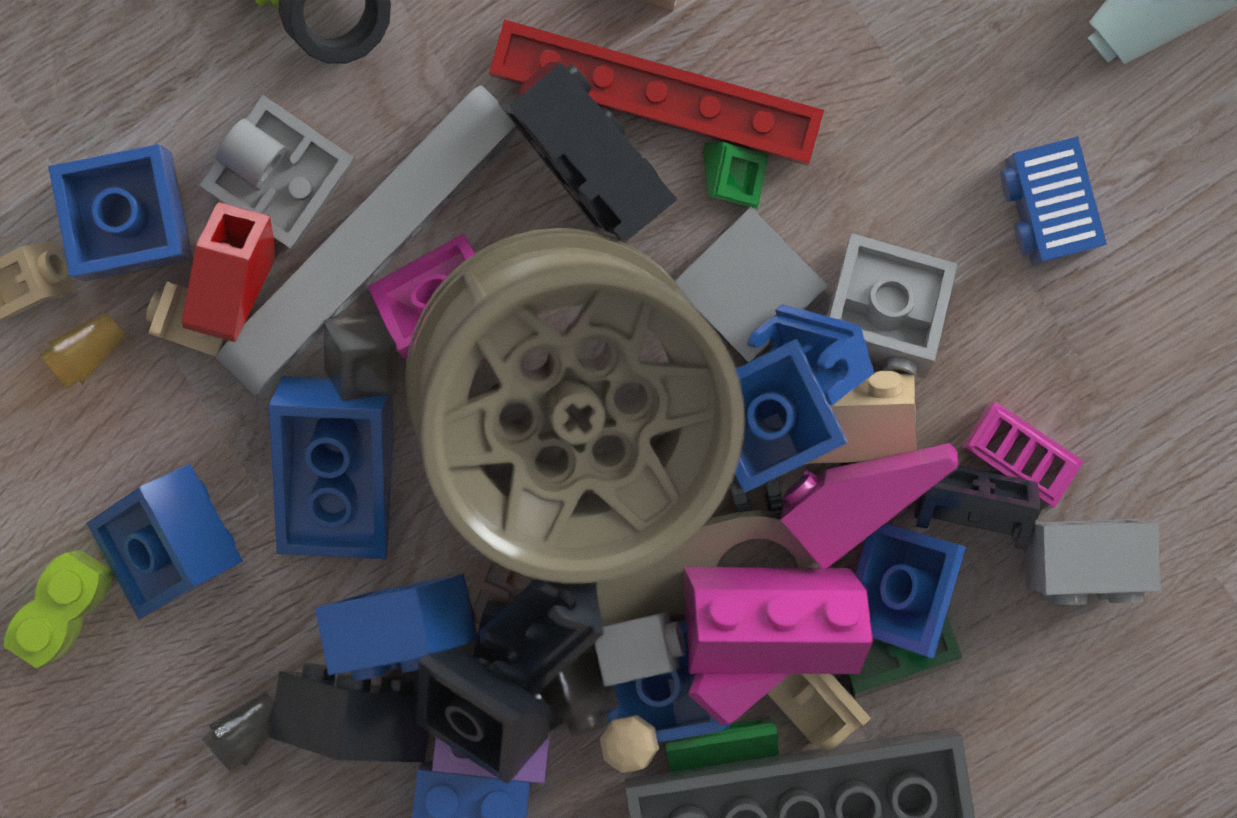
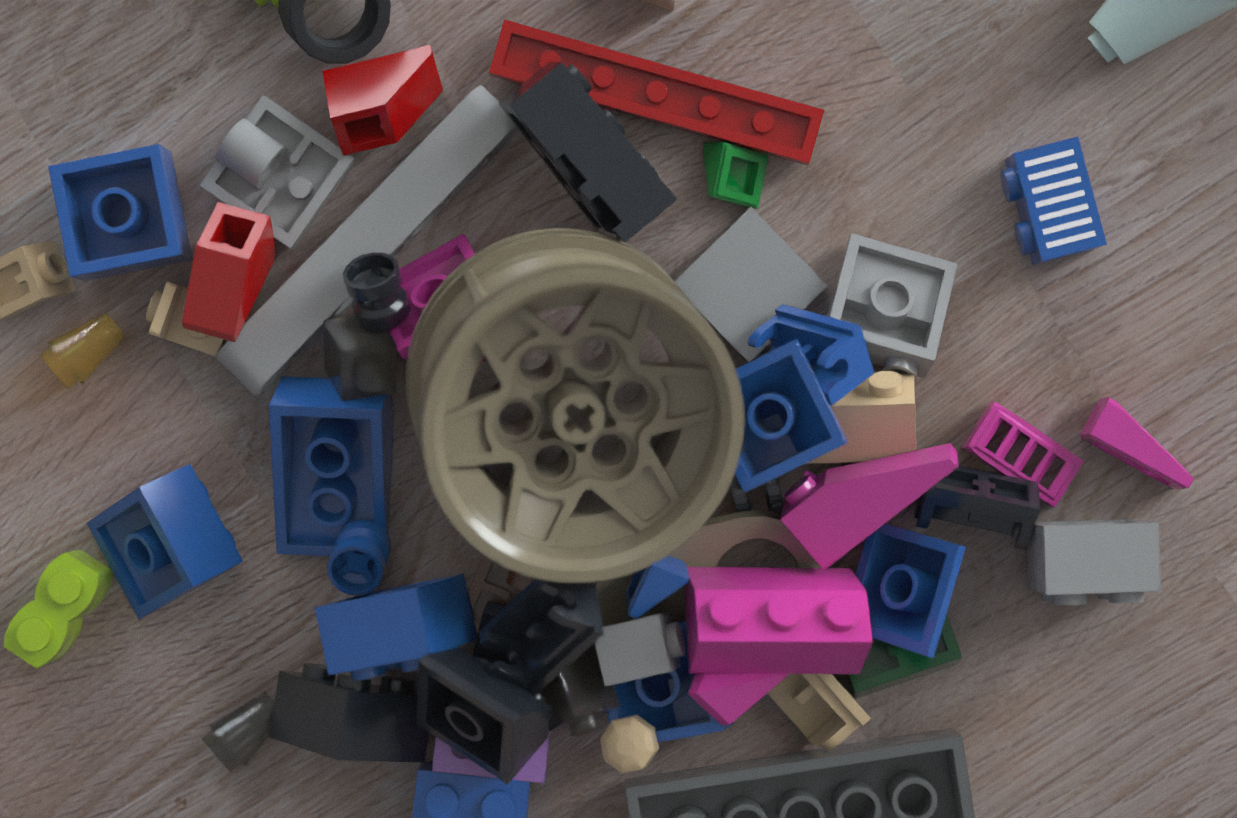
green slope [665,717,779,772] -> none
none -> red slope [322,45,443,156]
none -> blue wheel [327,520,391,596]
none -> black wheel [343,252,410,331]
none -> blue slope [624,555,689,619]
none -> dark pink slope [1080,397,1194,490]

